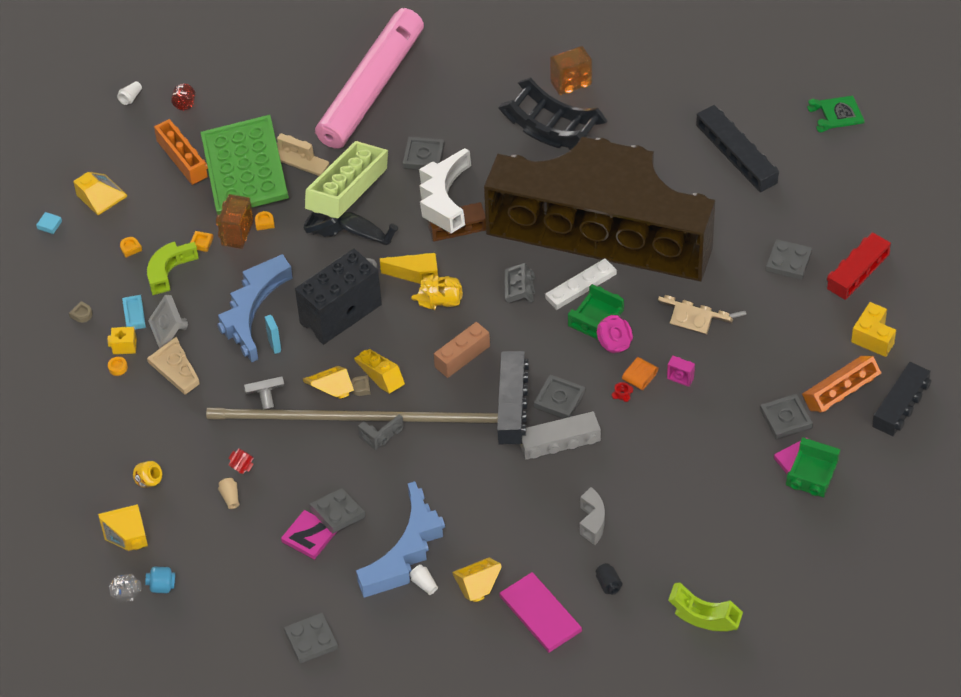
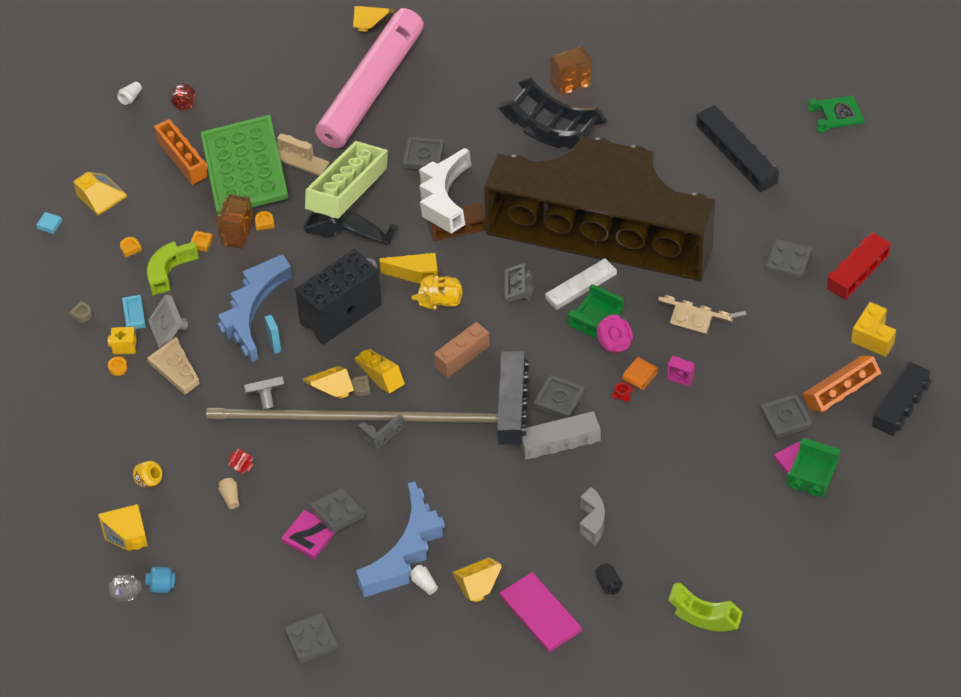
none -> yellow slope [353,6,394,32]

